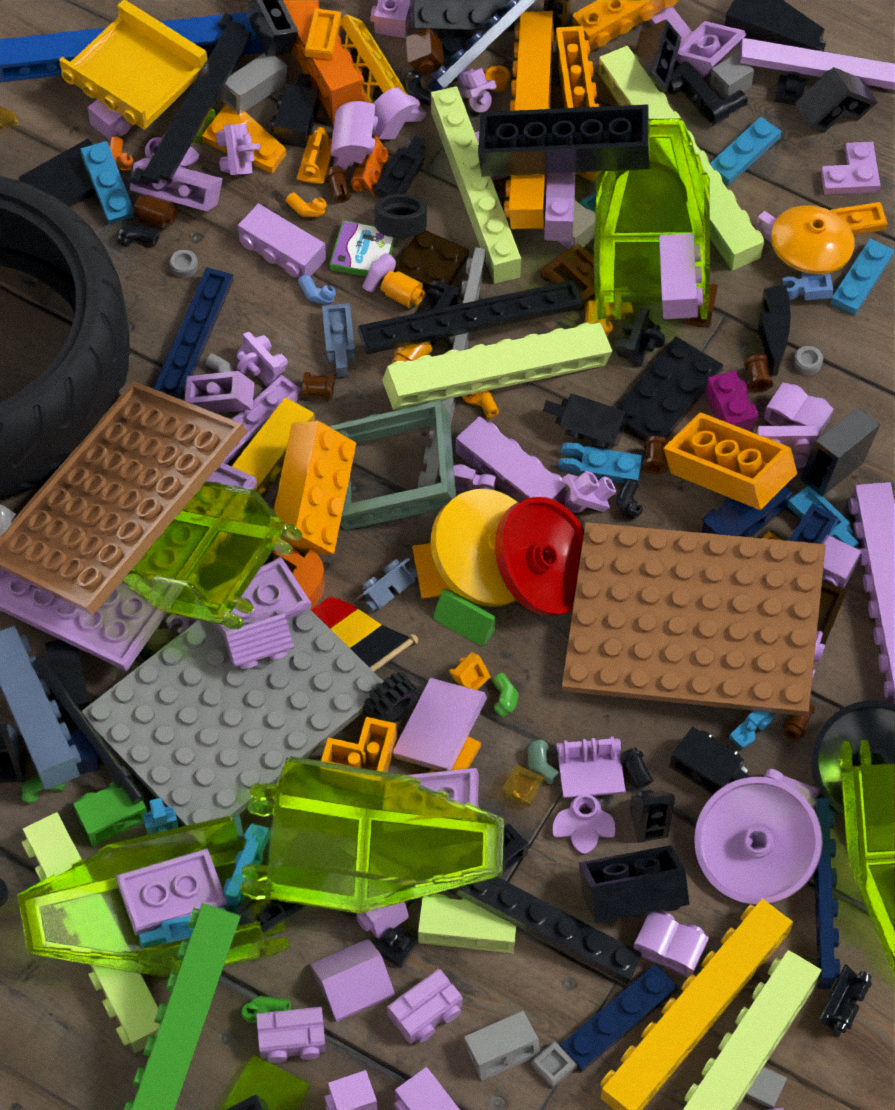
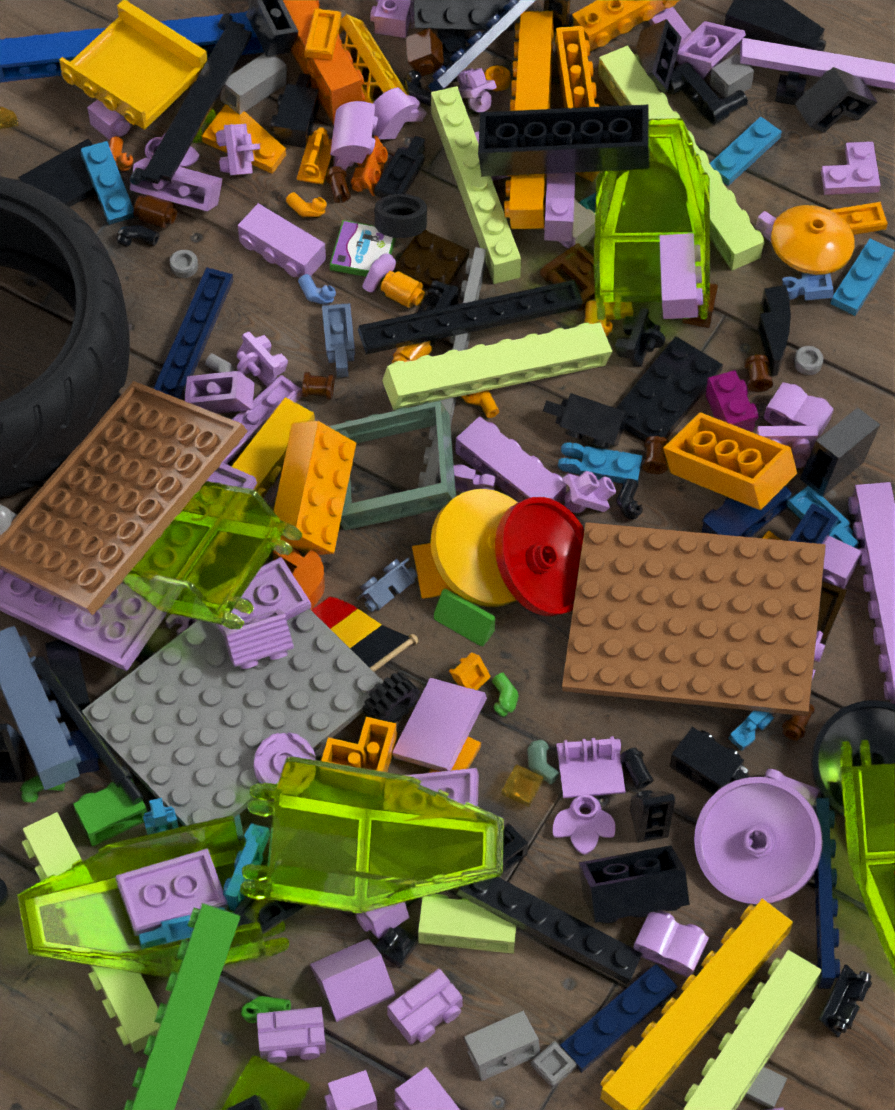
none -> lavender tile [253,732,316,796]

